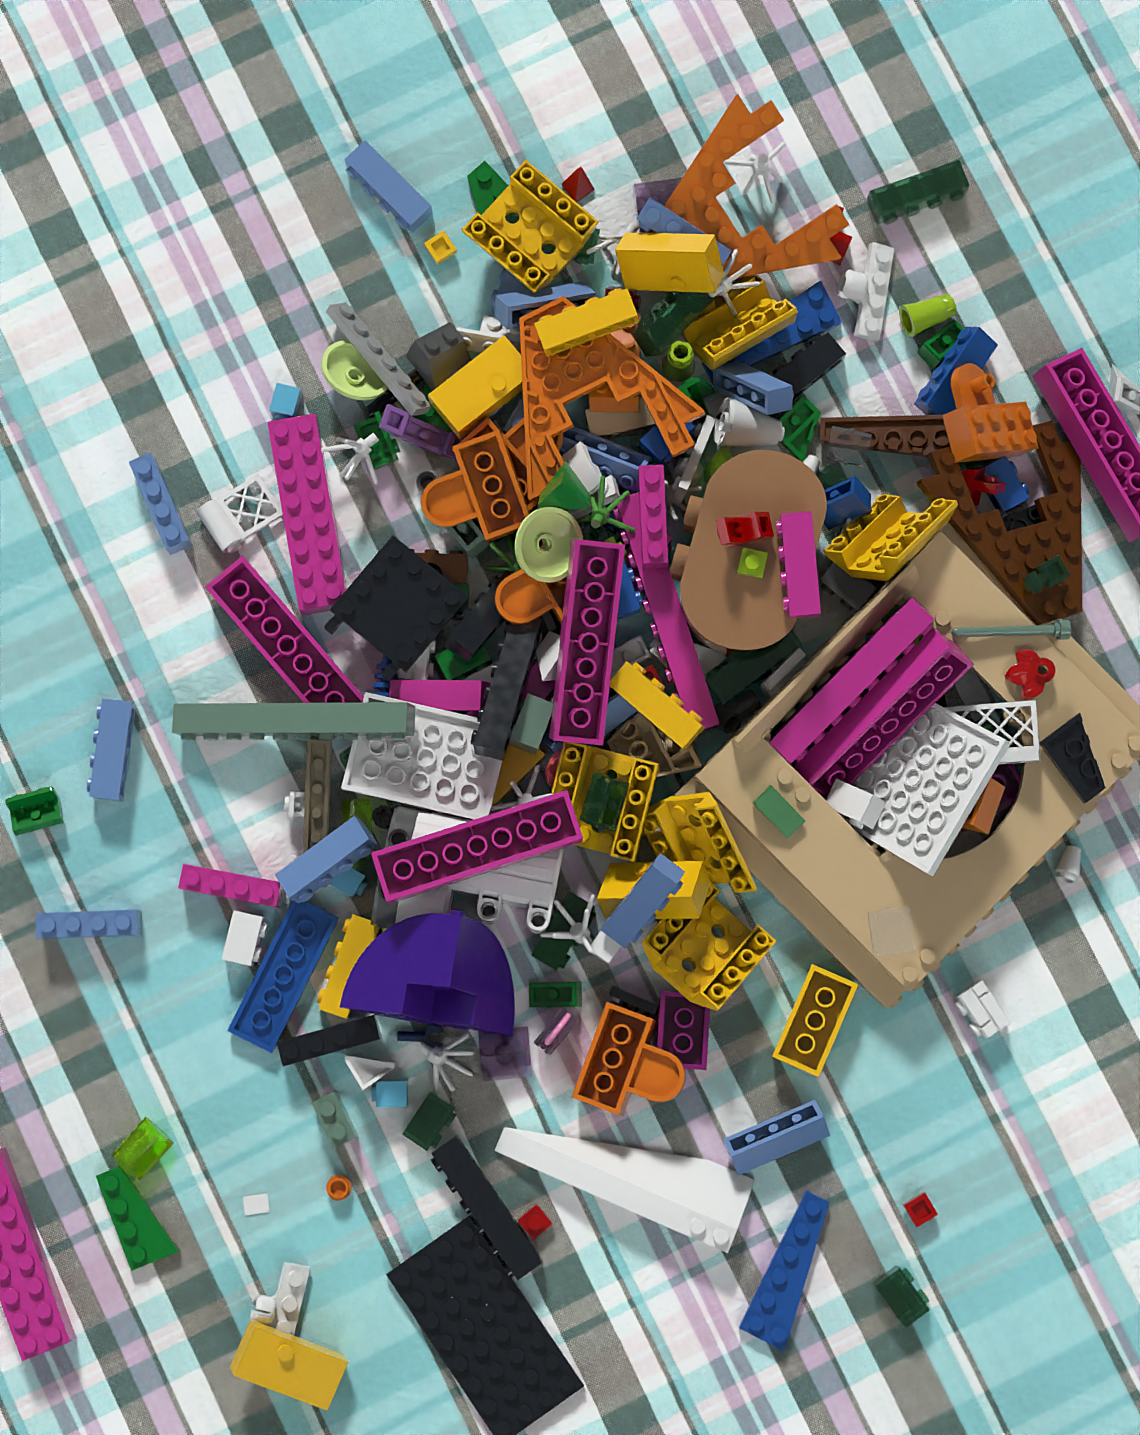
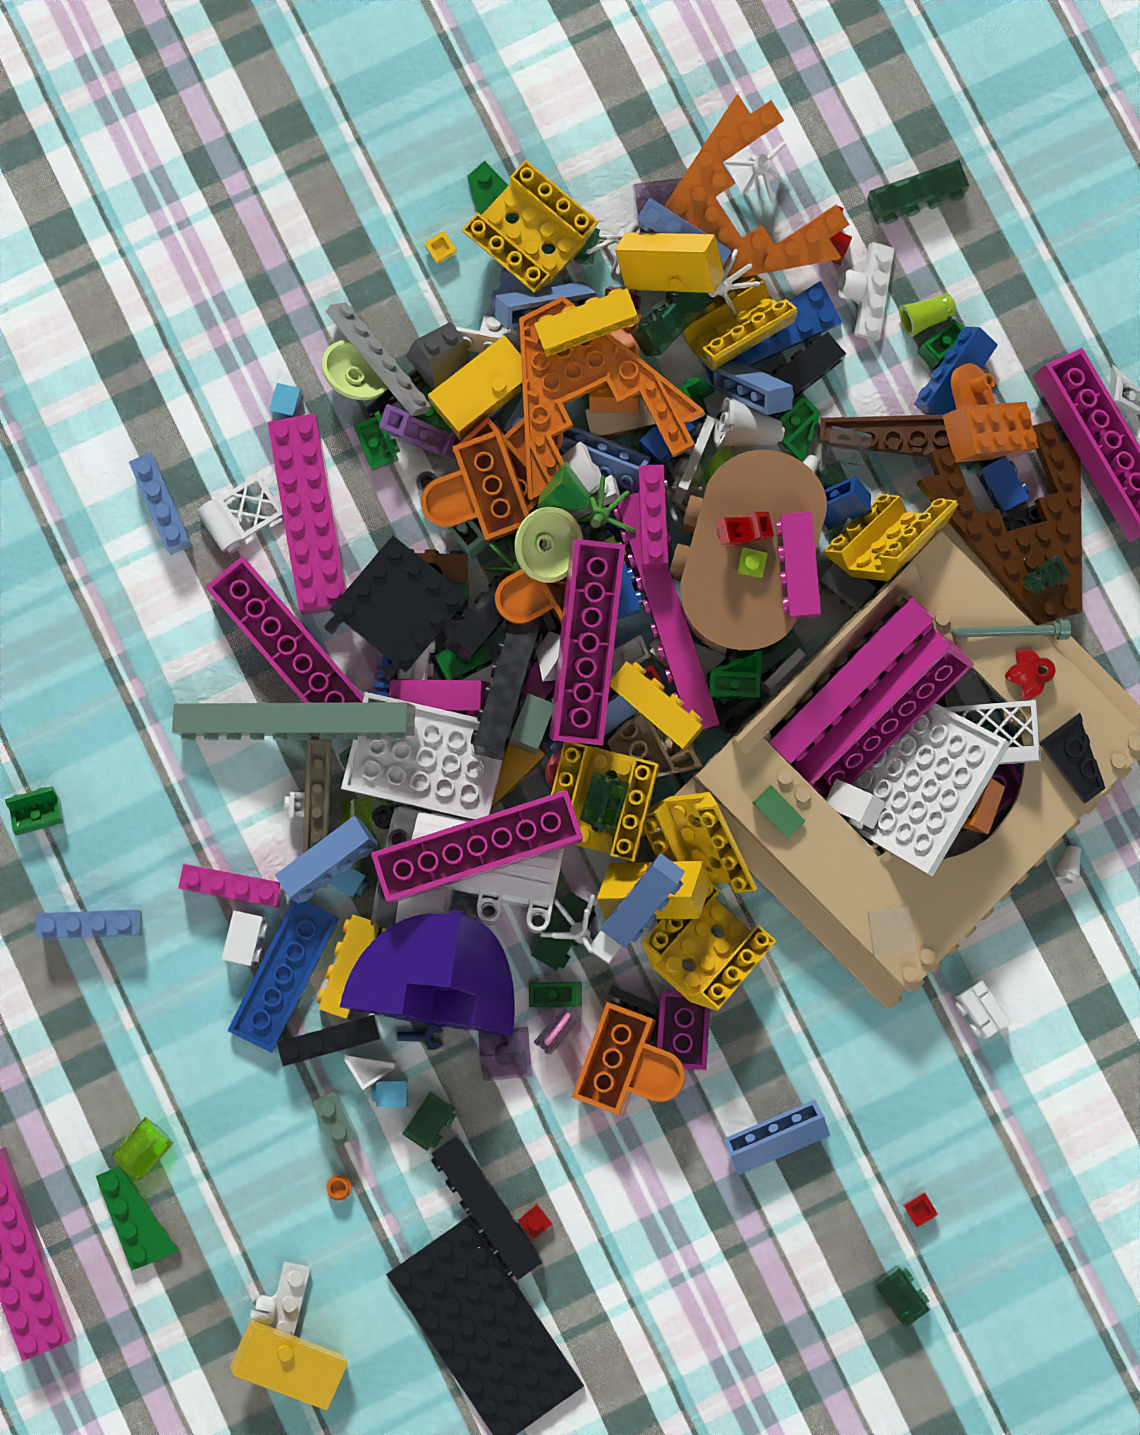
medium blue brick [86,698,136,802] -> none
white sticker [243,1193,270,1215] -> none
white plant [321,433,379,485] -> none
medium blue brick [344,140,433,233] -> none
white plant [419,1033,475,1094] -> none
white plant [491,765,553,811] -> none
white wedge [495,1127,755,1253] -> none
red slope [561,166,595,202] -> none
lime plant [662,341,695,382] -> none
blue wing [738,1190,829,1352] -> none
yellow brick [772,964,858,1078] -> none
red brick [962,467,1006,506] -> none
none -> green wing [709,651,762,700]

